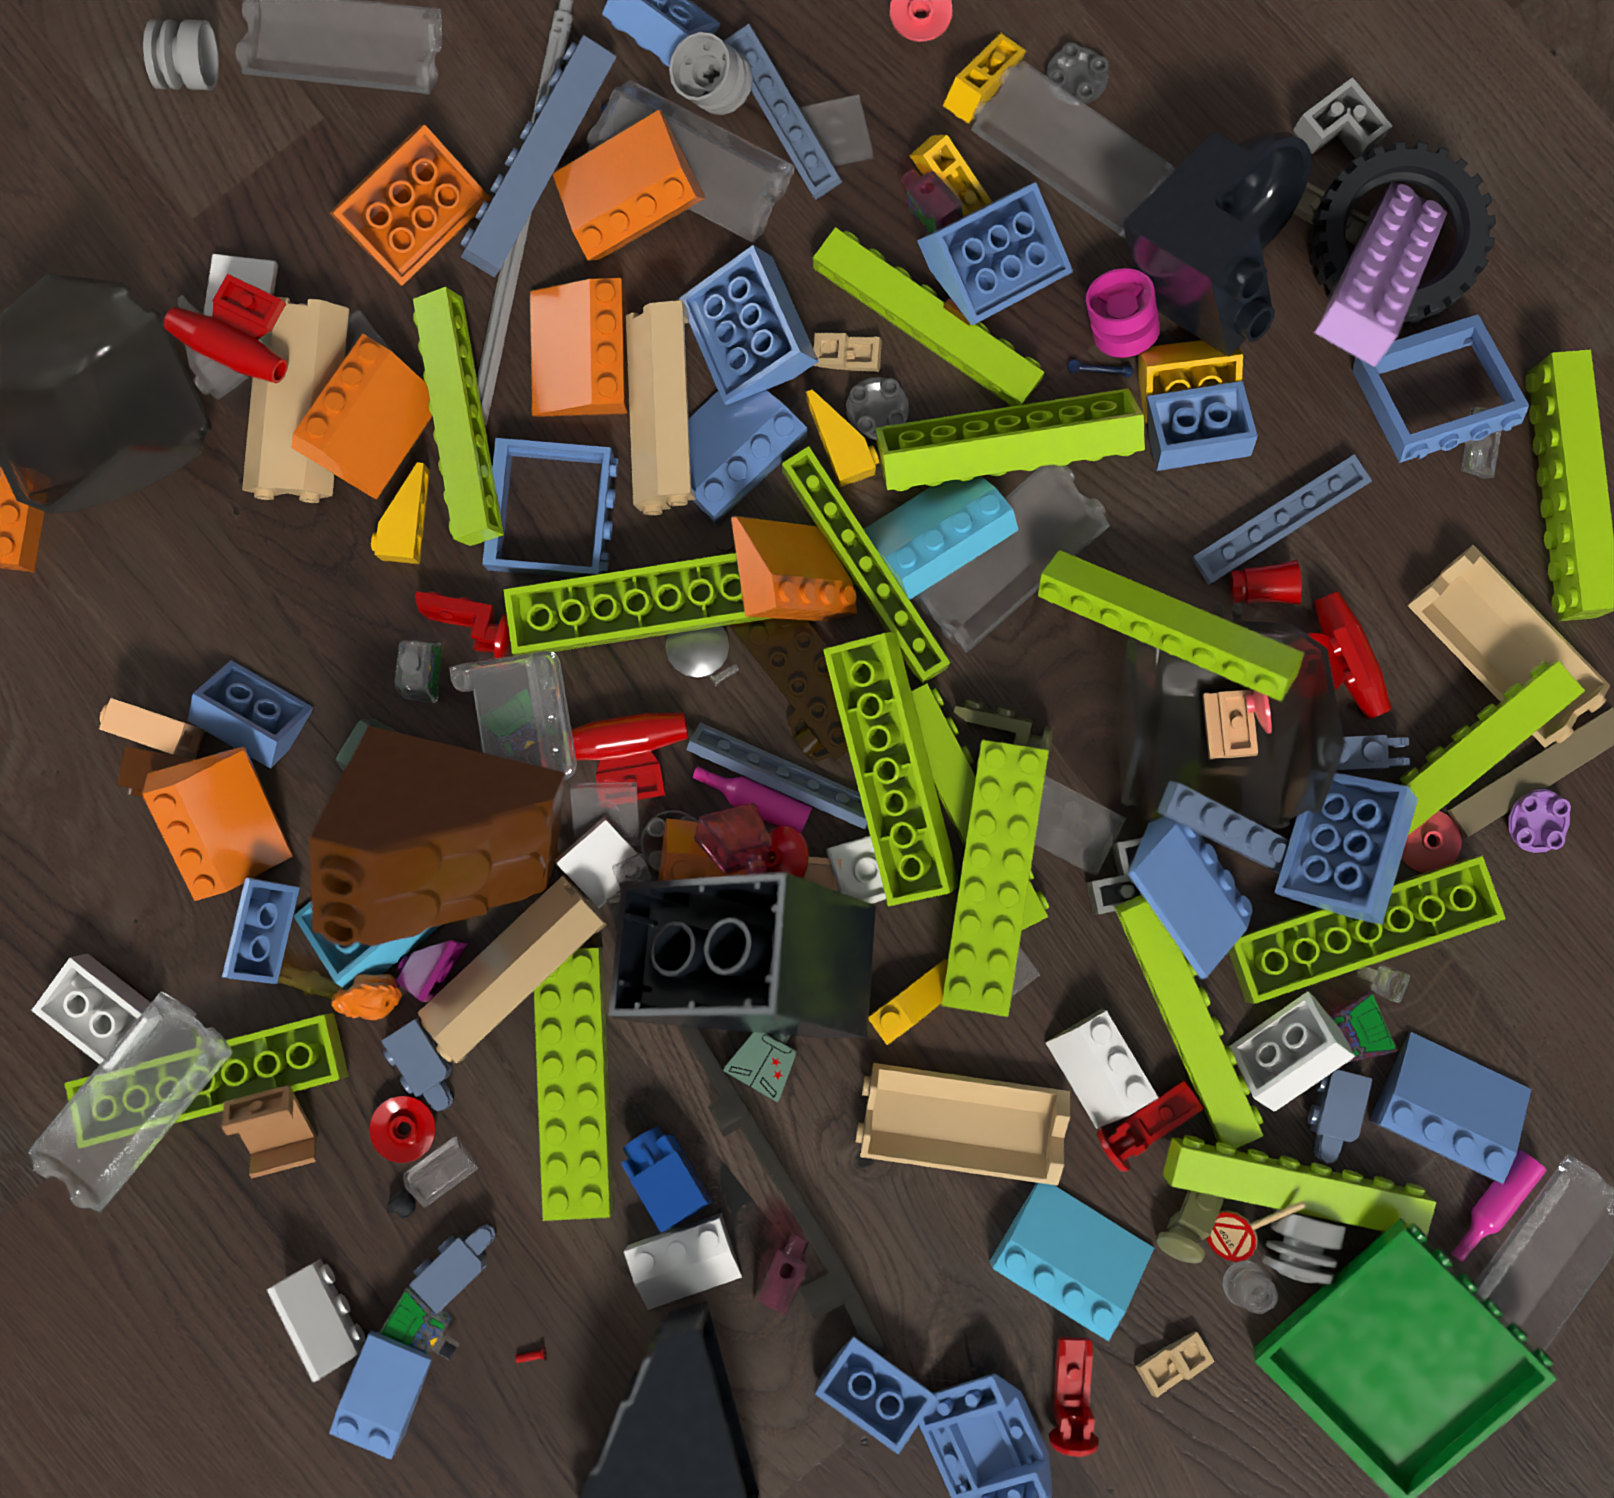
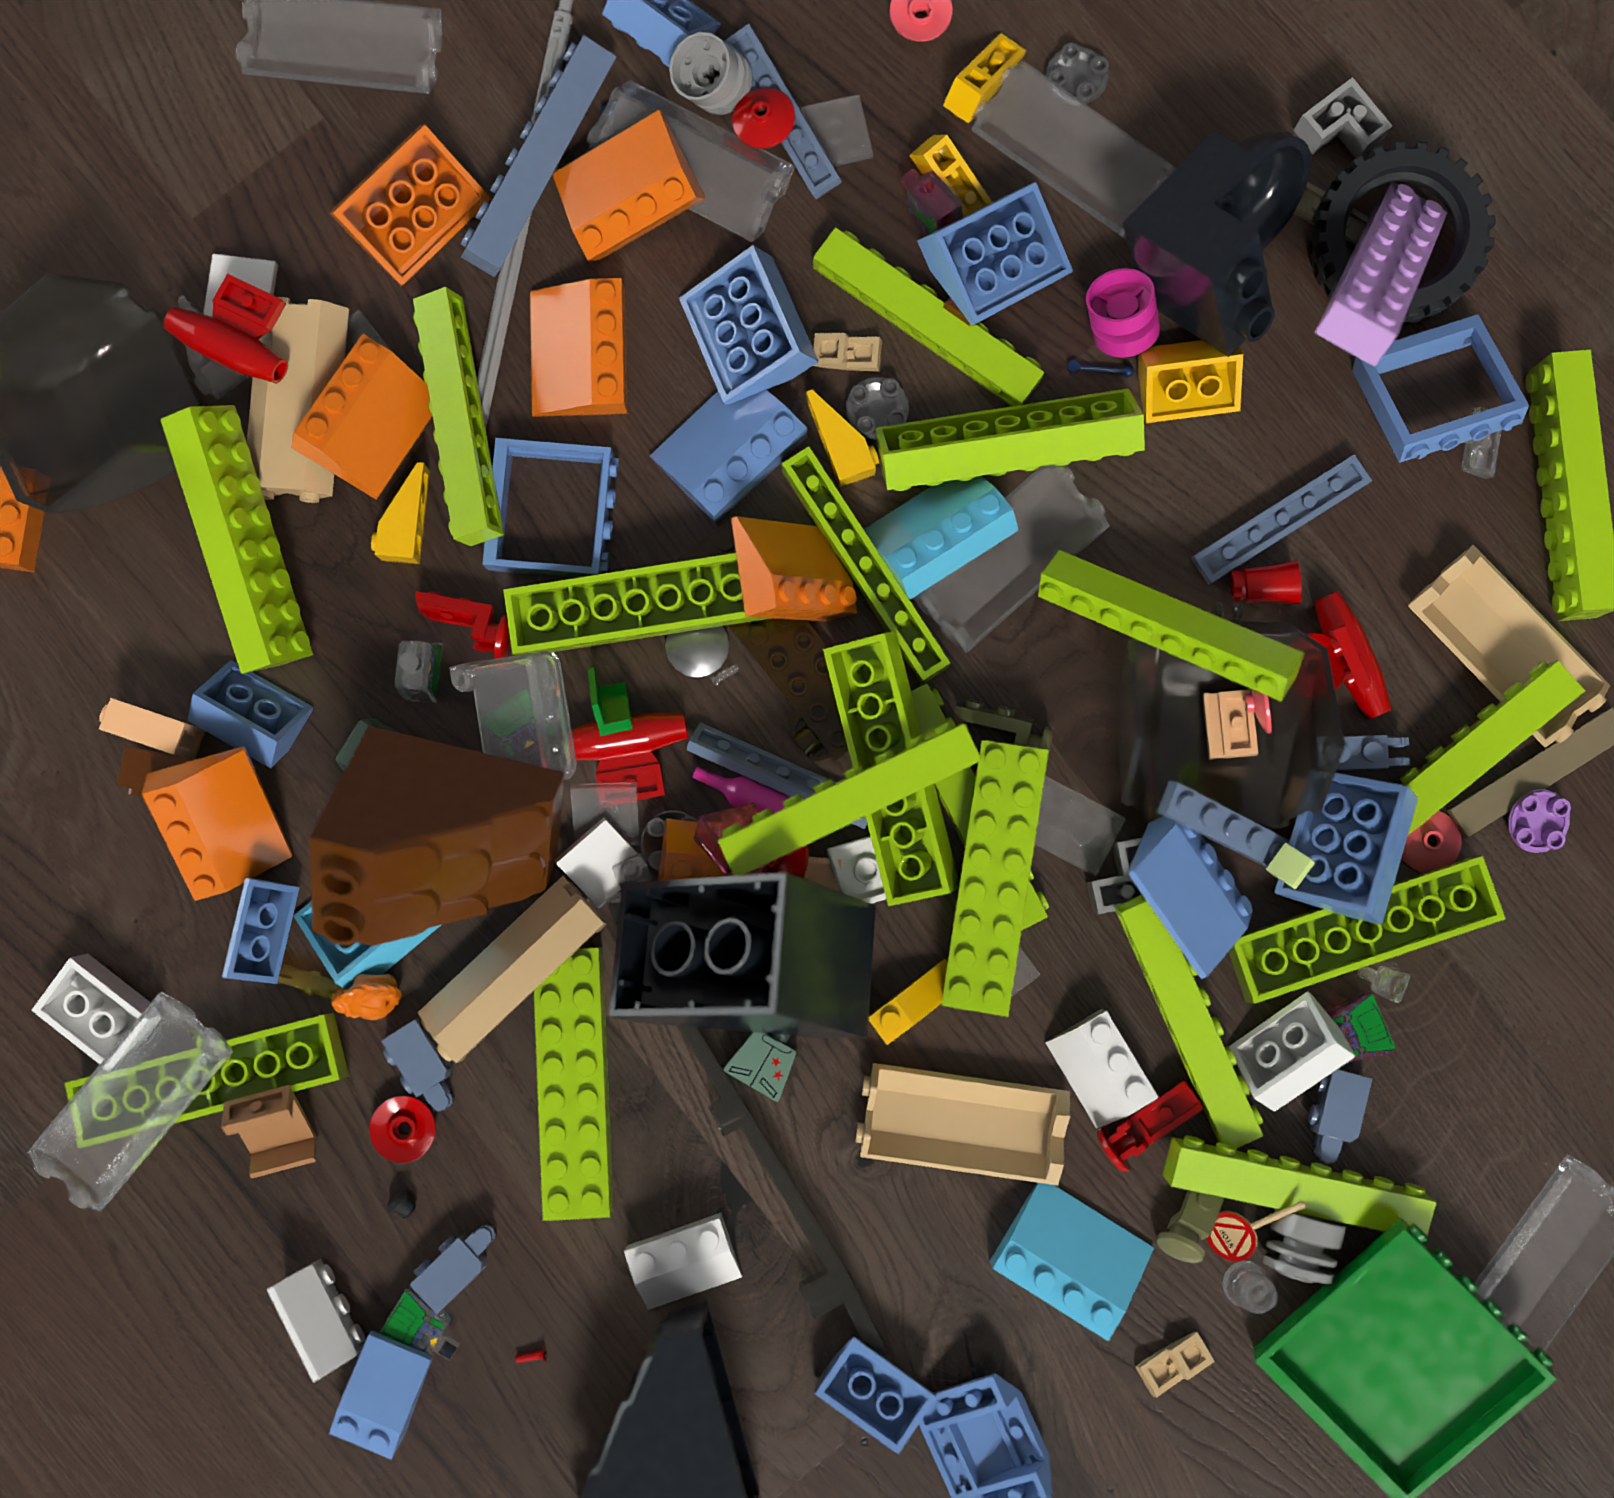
light grey wheel [143,19,219,90] -> none
magenta slope [396,940,469,1002] -> none
clear slope [403,1137,478,1208] -> none
blue piece [621,1126,714,1233] -> none
tan panel [626,300,696,515] -> none
clear pink torso [753,1234,809,1315] -> none
red piece [1048,1337,1099,1457] -> none
medium blue slope [1147,381,1258,471] -> none
medium blue slope [1369,1031,1531,1184] -> none
dark pink piece [1451,1149,1547,1263] -> none
none -> lime brick [160,405,313,674]
none -> green panel [588,667,633,736]
none -> lime brick [717,721,982,876]
none -> red dish [732,88,795,149]
none -> yellowish green tile [1266,843,1315,890]

